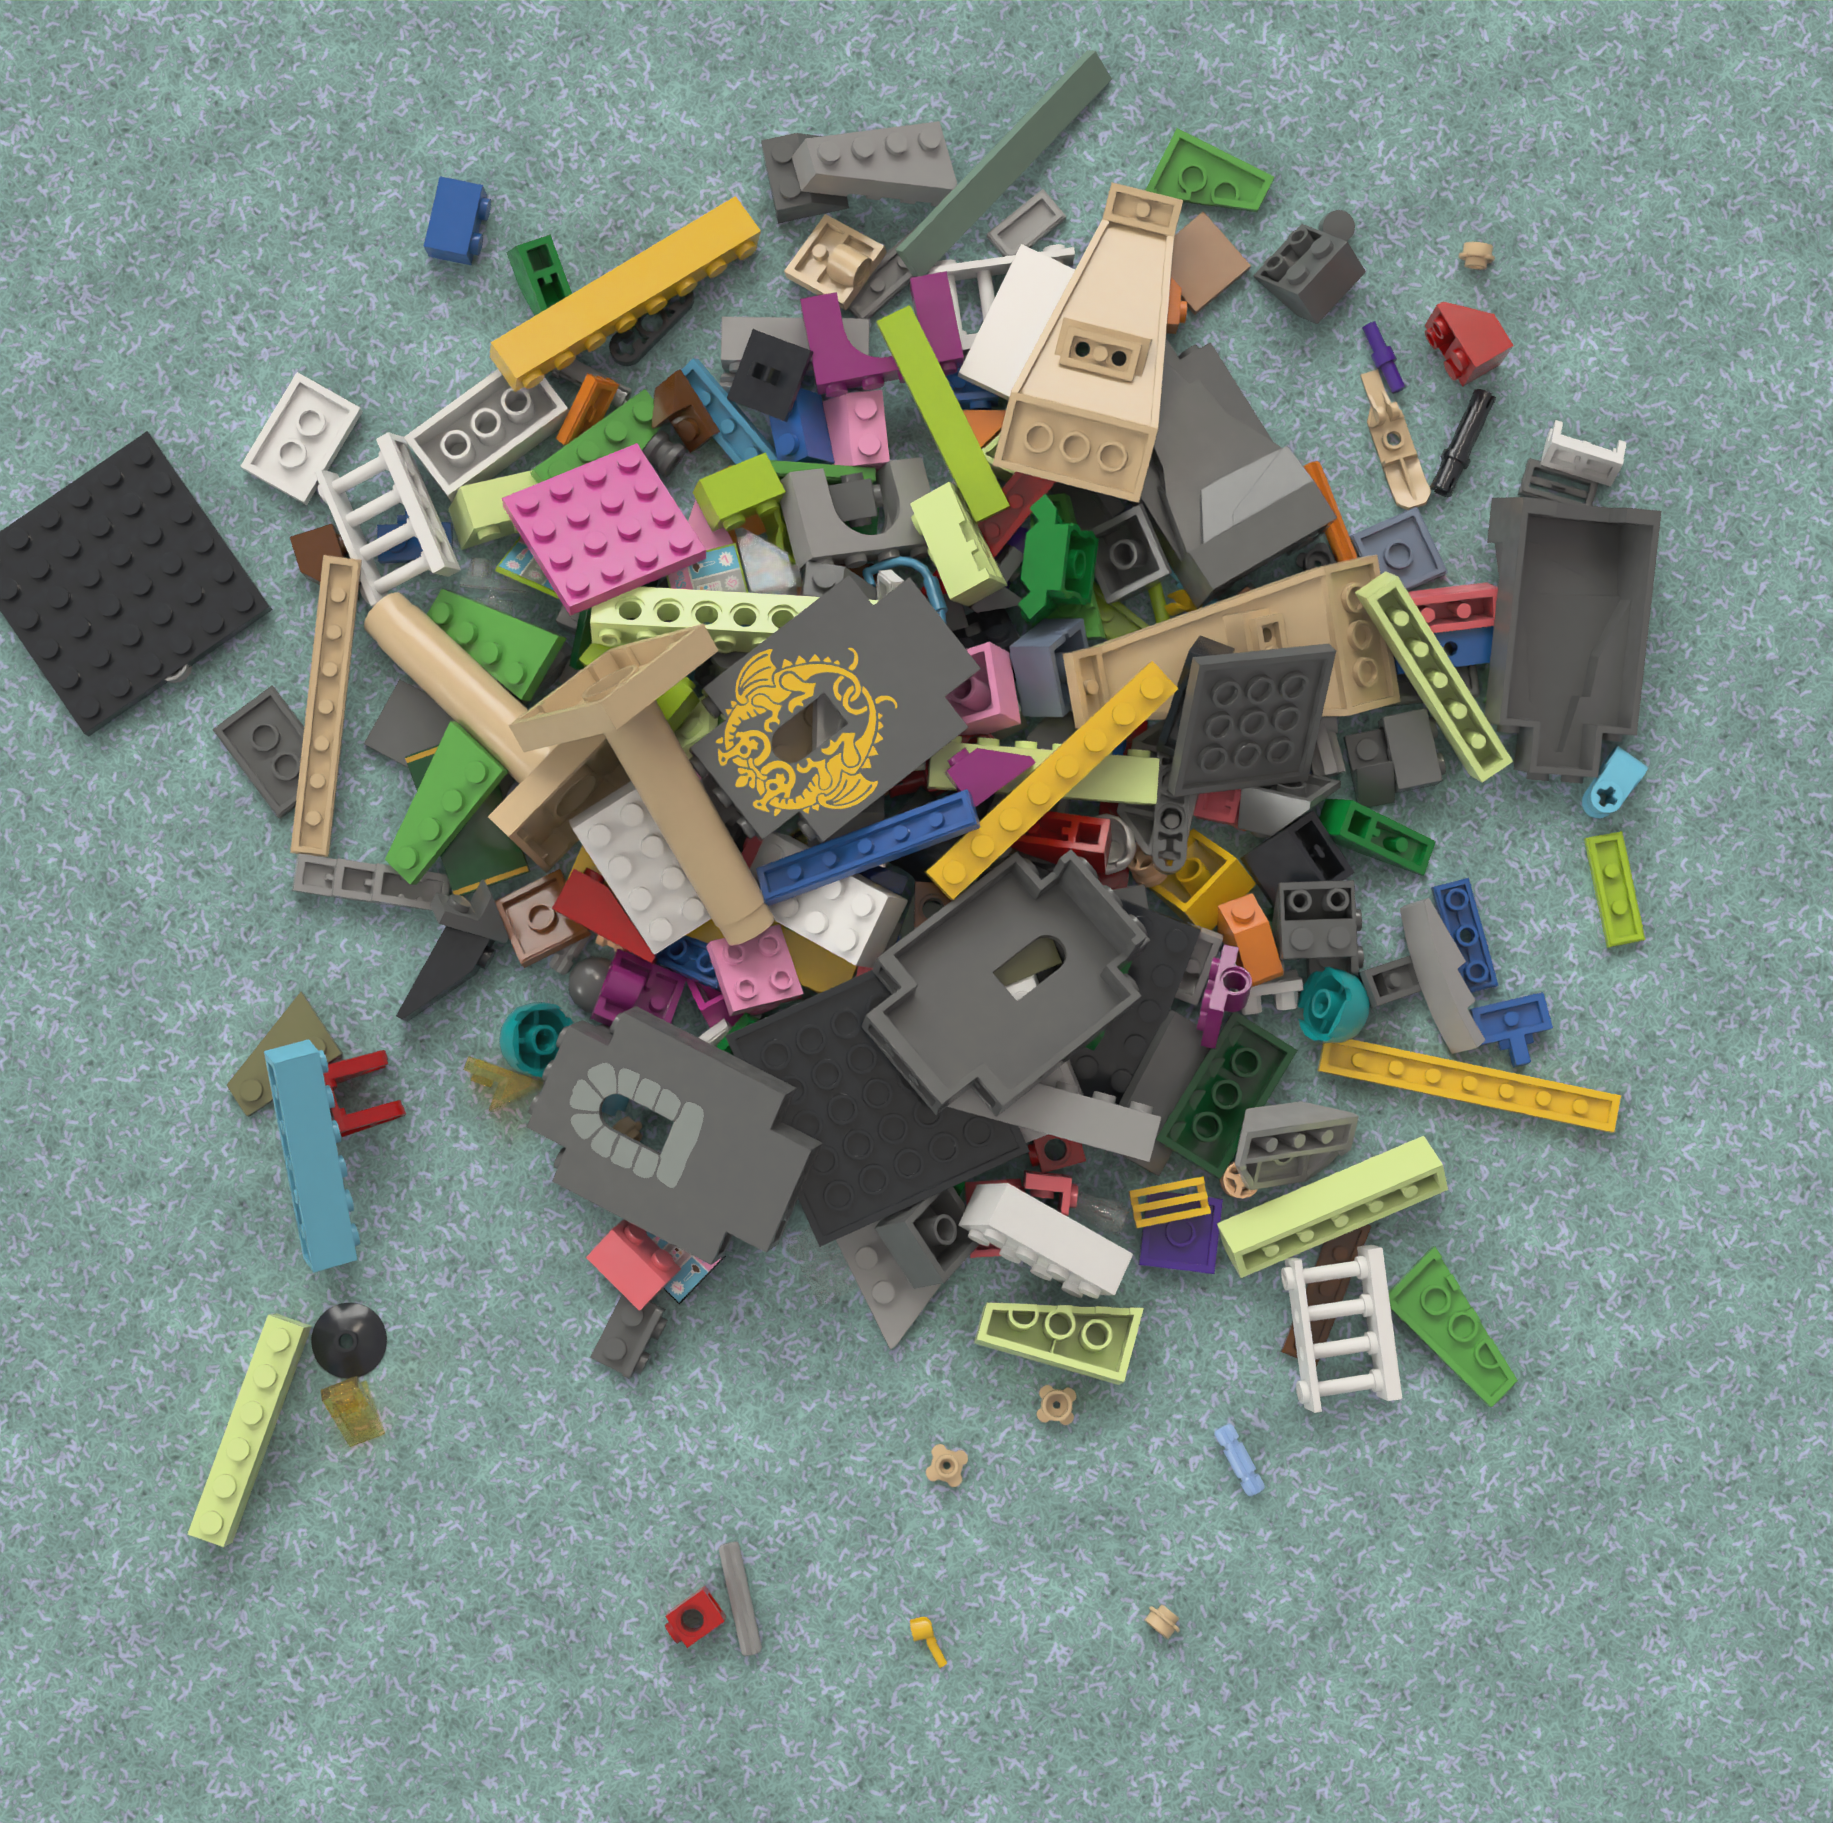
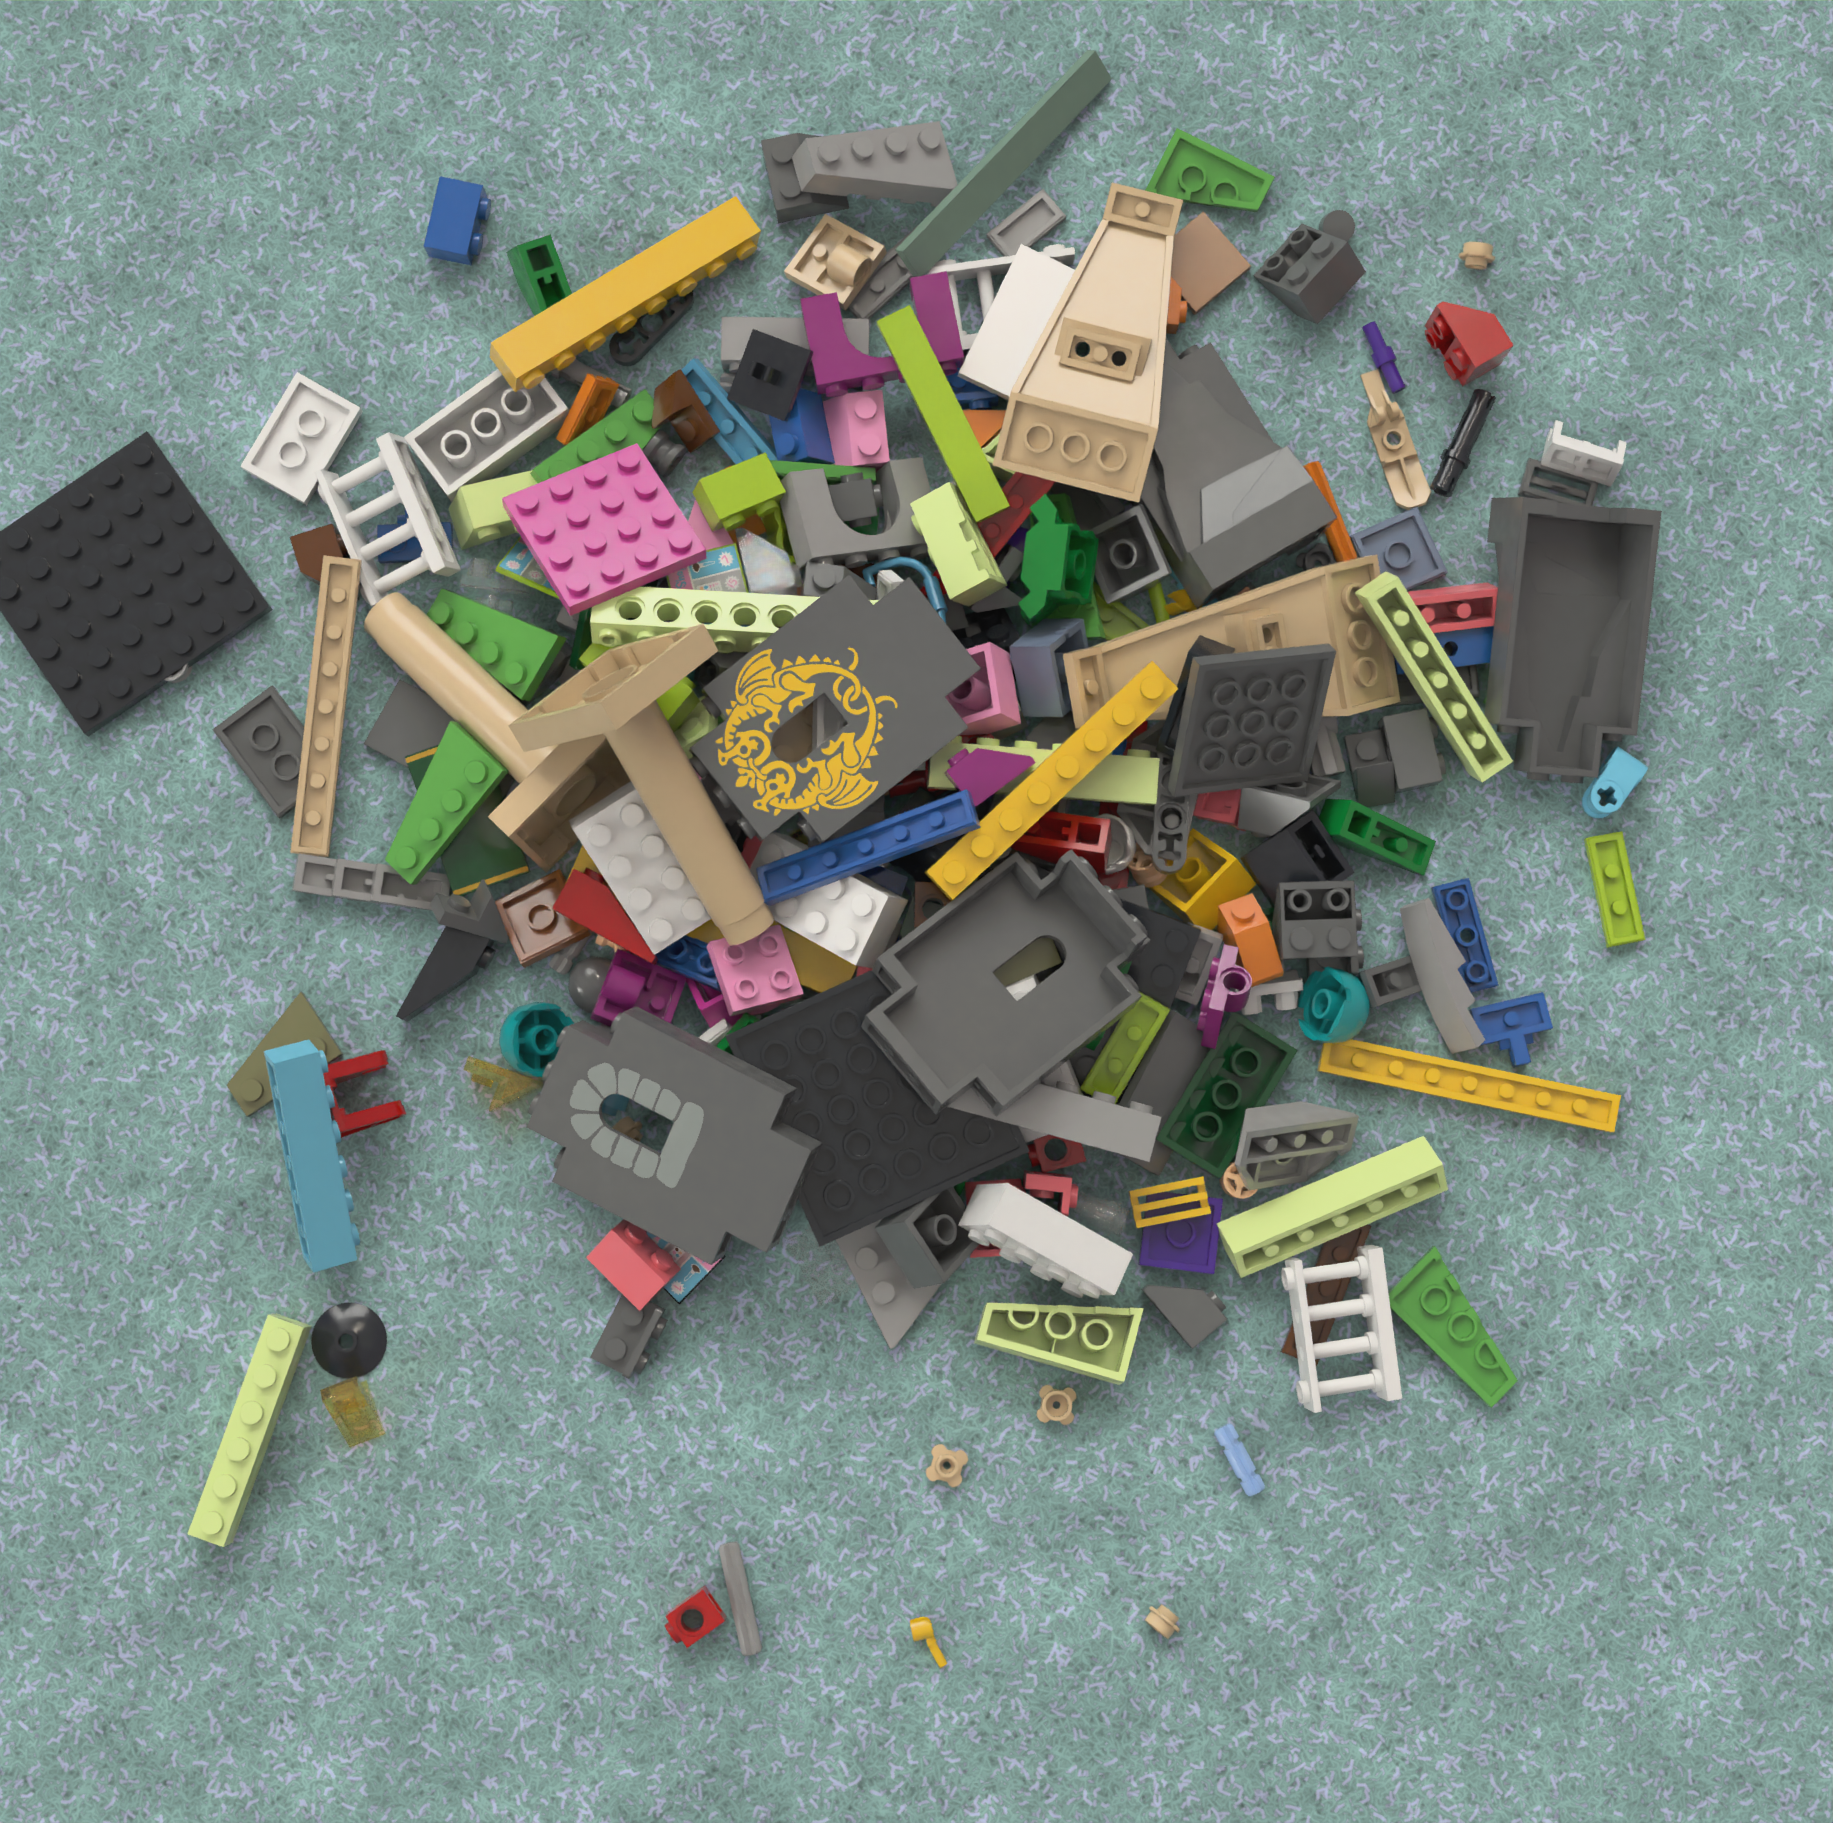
none -> lime tile [1080,991,1170,1103]
none -> dark grey slope [1141,1284,1227,1349]

